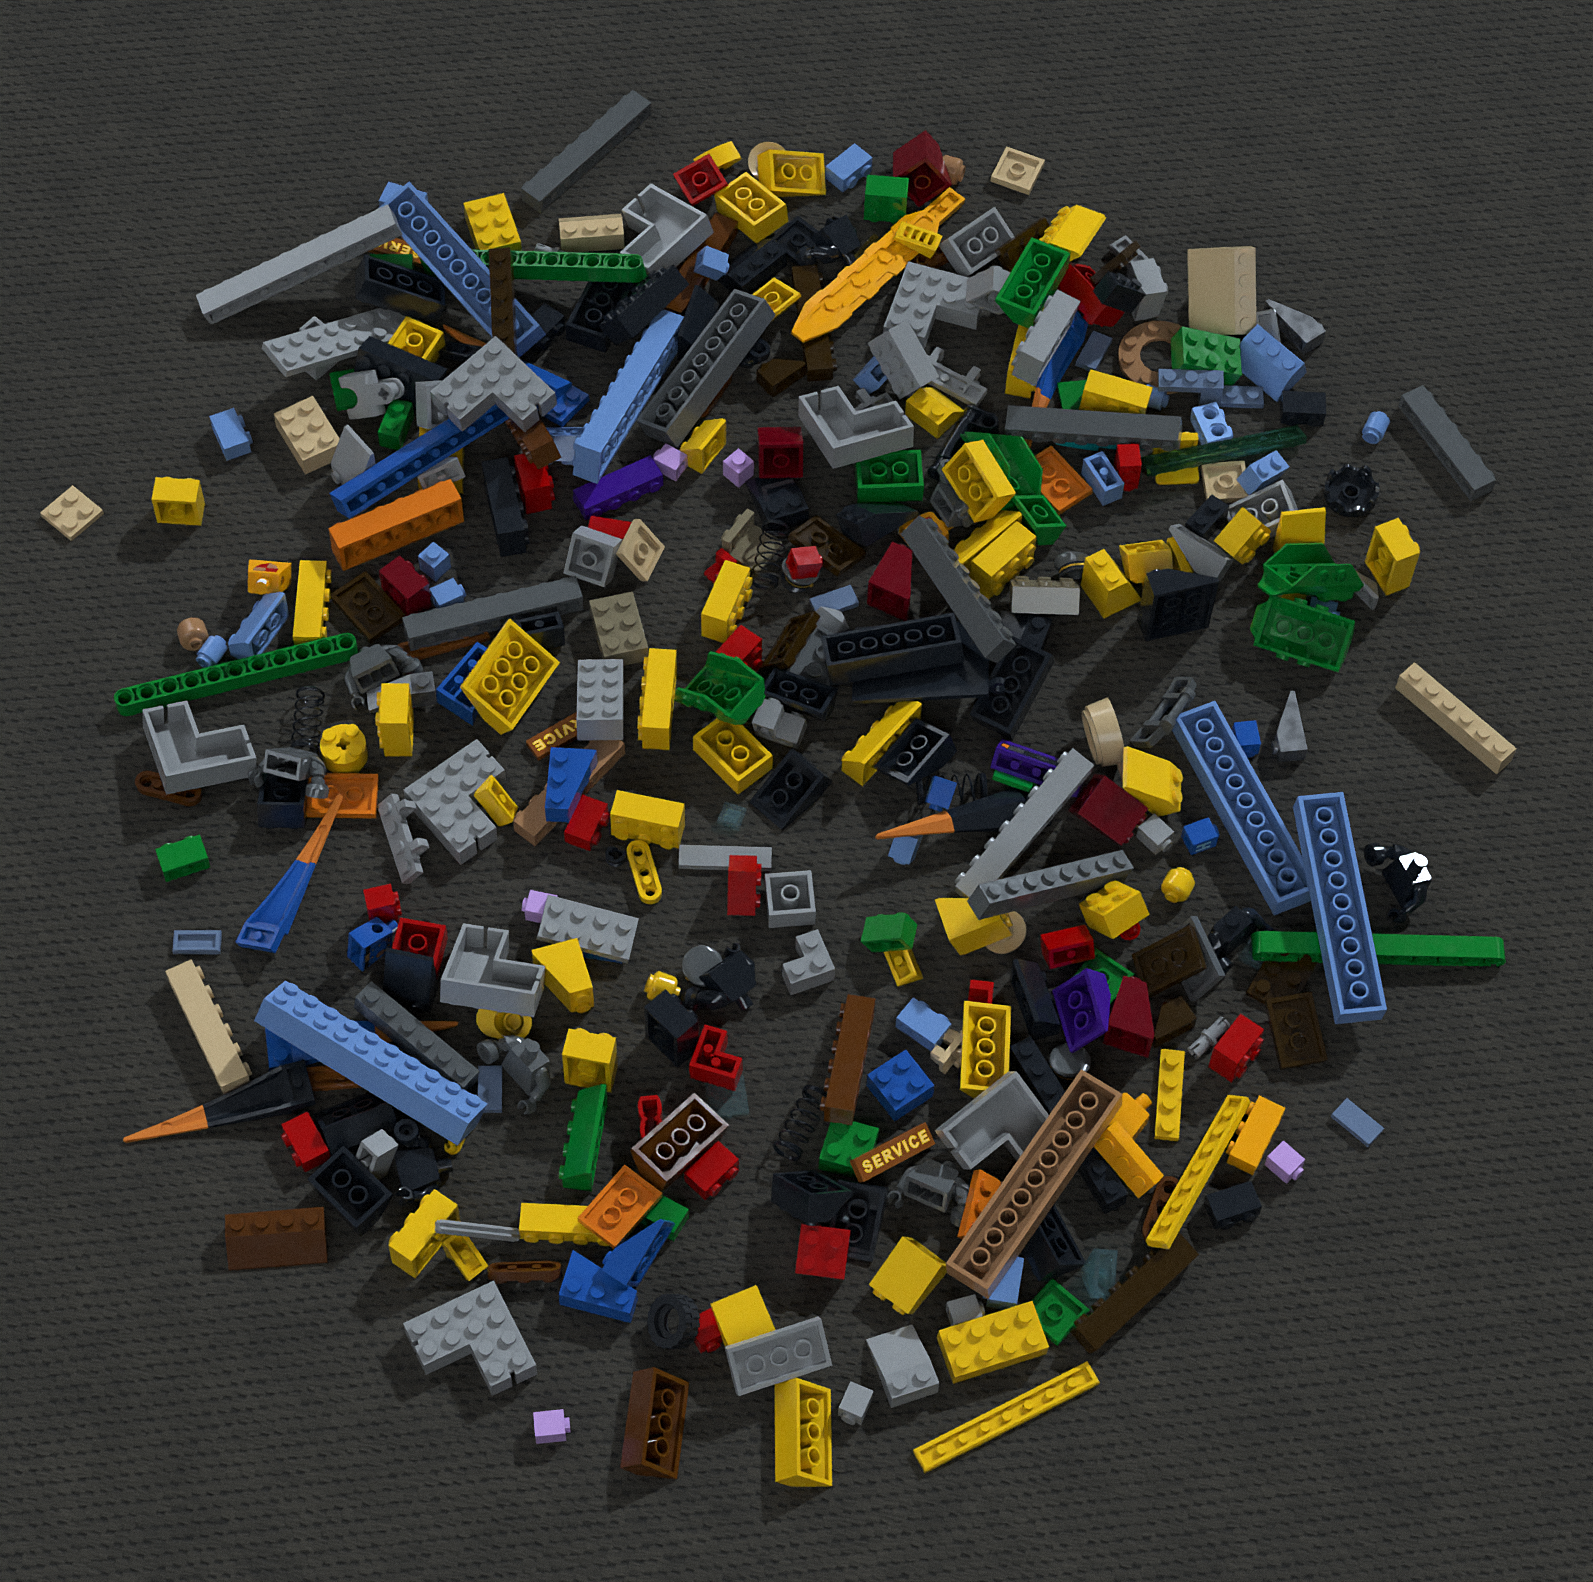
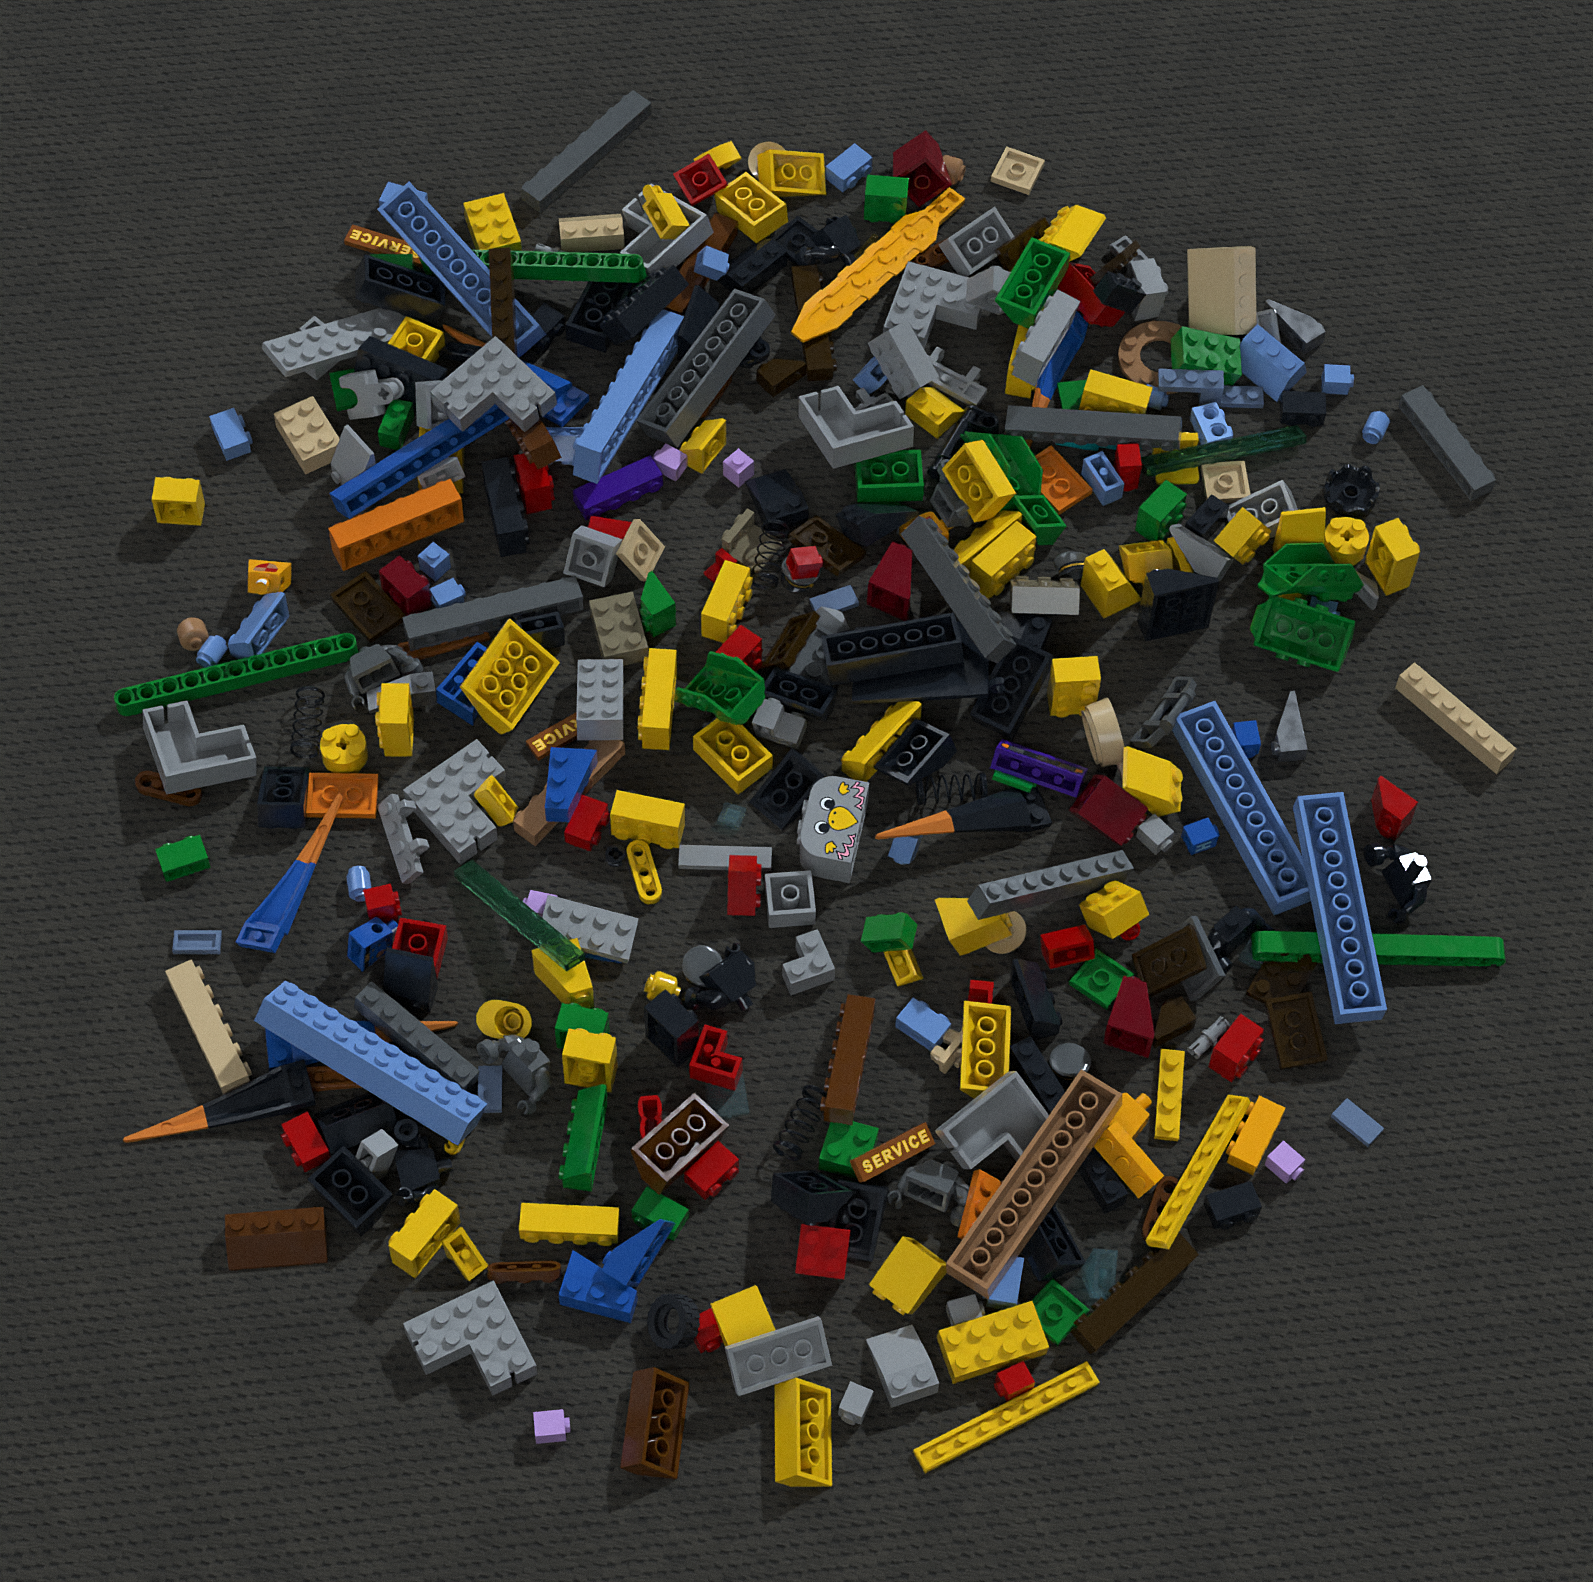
tan plate [40,485,104,541] -> none
light grey brick [196,205,403,324] -> none
dark grey torso [248,747,329,799] -> none
yellow brick [293,560,332,645] -> none
light grey axle [435,1219,520,1242] -> none
light grey piece [440,923,545,1017] -> none
orange plate [577,1165,663,1249] -> none
yellow slope [752,278,801,322] -> none
dark red slope [758,427,803,478] -> none
blue brick [866,1050,934,1122] -> none
yellow slope [894,221,942,259] -> none
blue brick [925,776,957,812] -> none
light grey brick [954,748,1094,898] -> none
dark purple slope [1052,968,1111,1053] -> none
sand blue tile [1075,331,1113,371] -> none
yellow head [1161,867,1195,903] -> none
medium blue brick [1236,450,1289,495] -> none
none -> medium blue brick [346,866,372,902]
none -> clear green plate [454,860,586,972]
none -> green brick [555,1003,610,1049]
none -> green slope [639,571,676,638]
none -> yellow brick [642,185,690,240]
none -> light grey brick [797,776,869,883]
none -> red brick [994,1361,1035,1402]
none -> yellow brick [1047,656,1101,718]
none -> green brick [1135,480,1187,541]
none -> medium blue brick [1322,364,1354,395]
none -> yellow brick [1324,517,1369,566]
none -> red slope [1371,776,1418,841]

